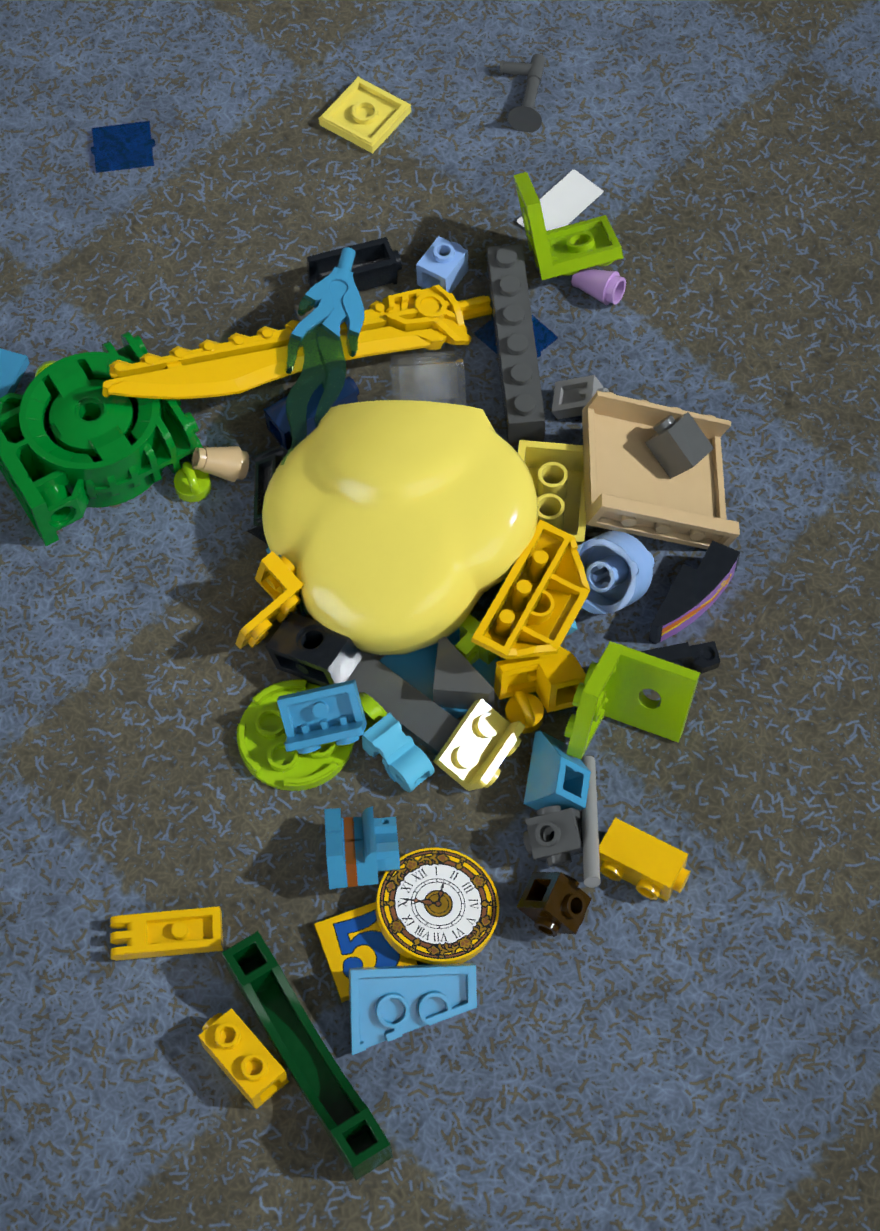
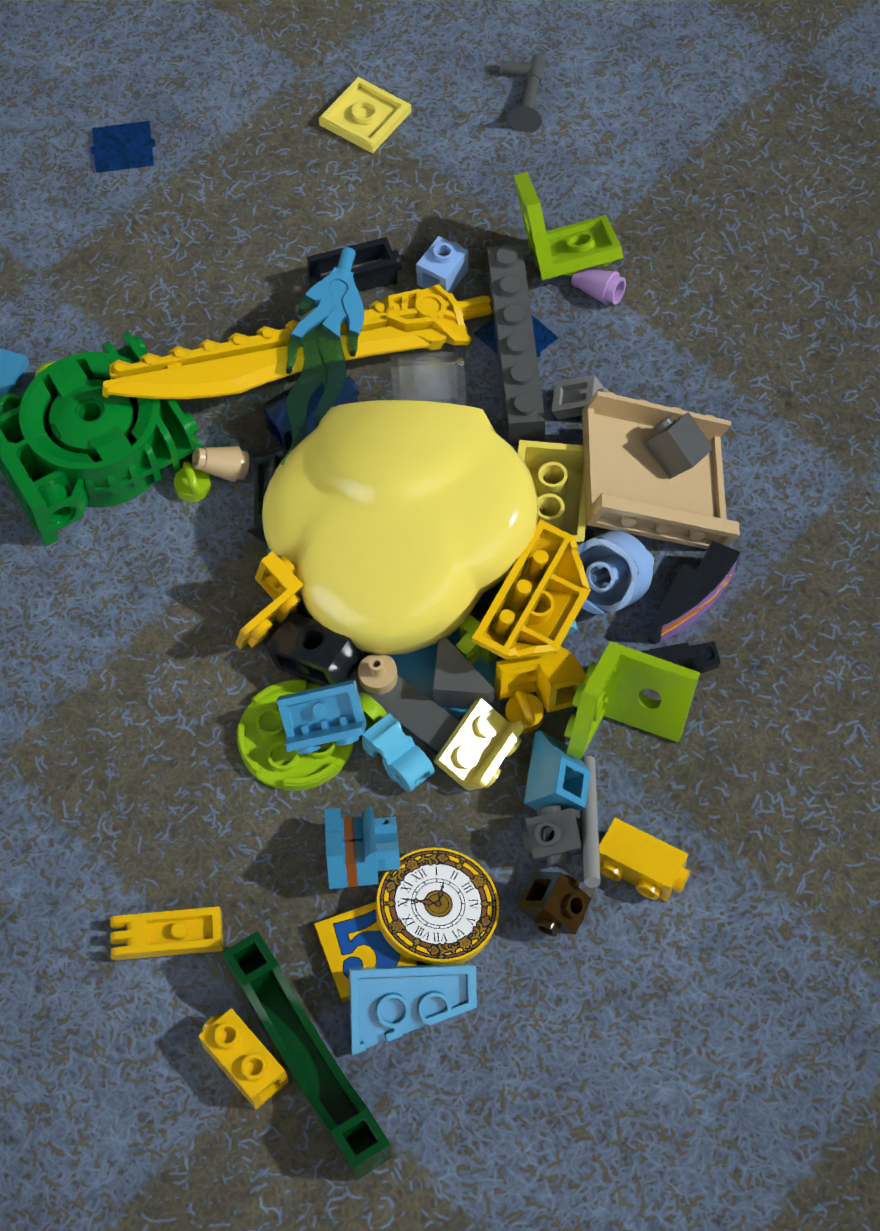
white sticker [517,170,604,231] -> none
none -> tan tile [358,653,398,695]

